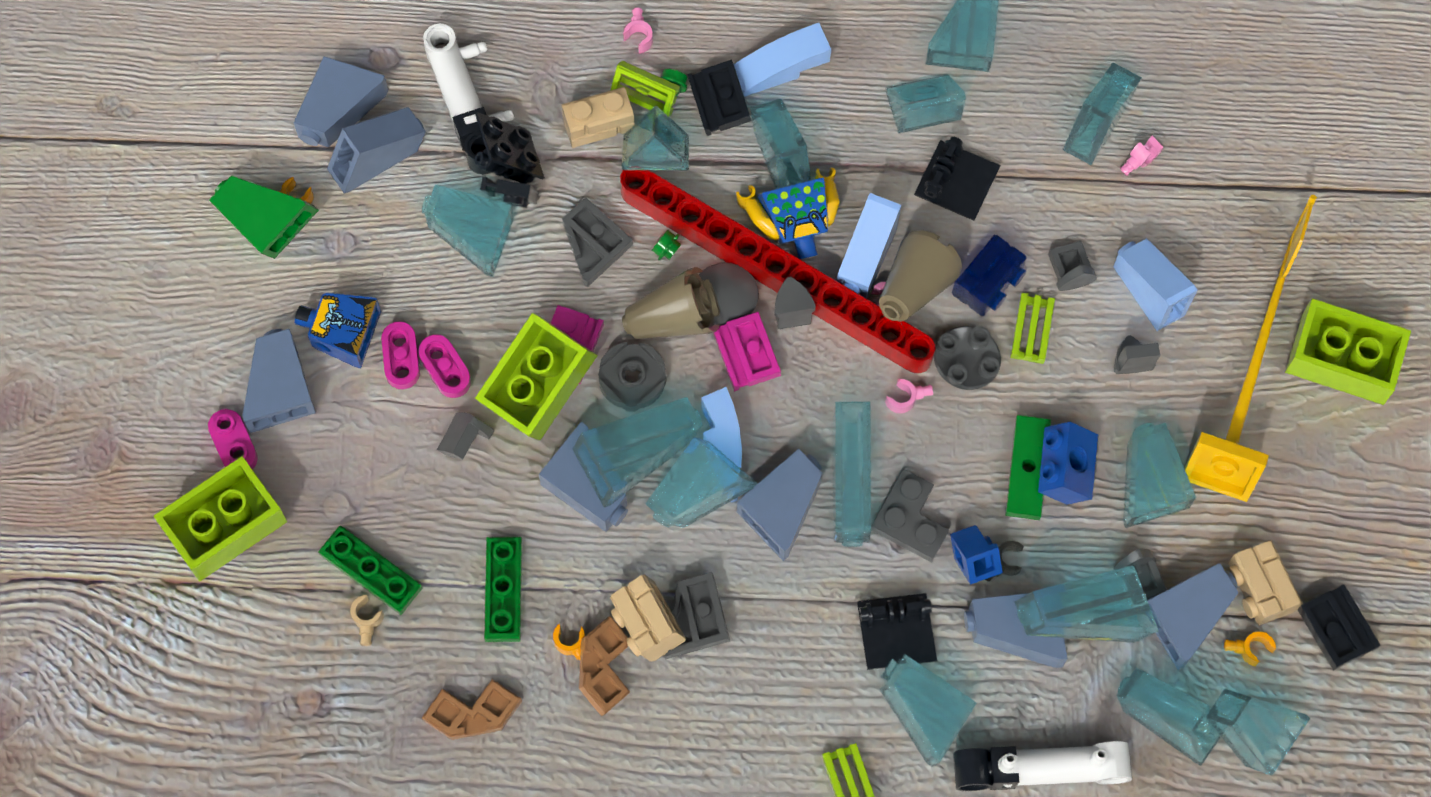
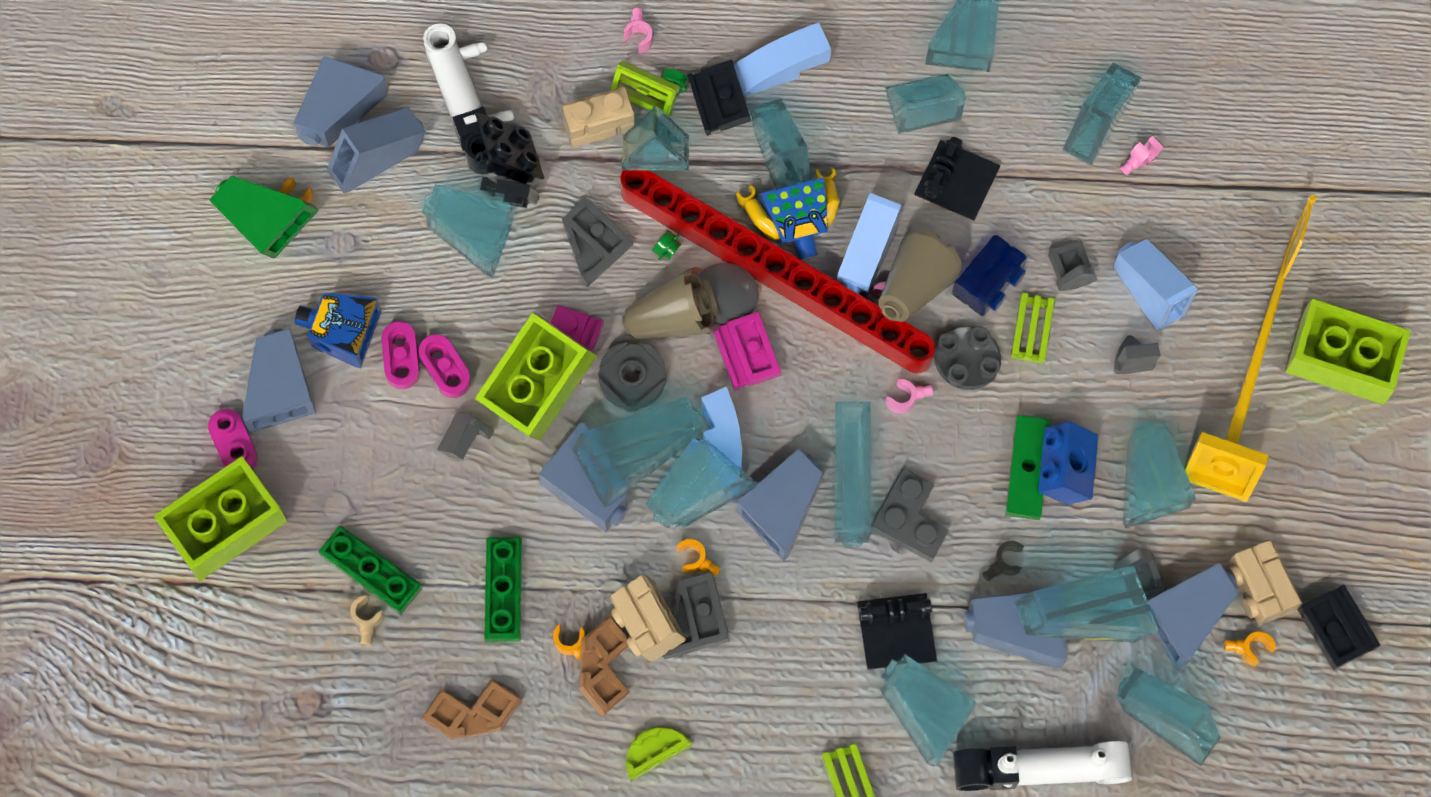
dark grey tile [774,277,816,329] -> none
blue brick [950,525,1003,585] -> none
clear light blue slope [1206,689,1310,776] -> none
none -> lime tile [626,726,692,782]
none -> light orange piece [676,539,721,577]

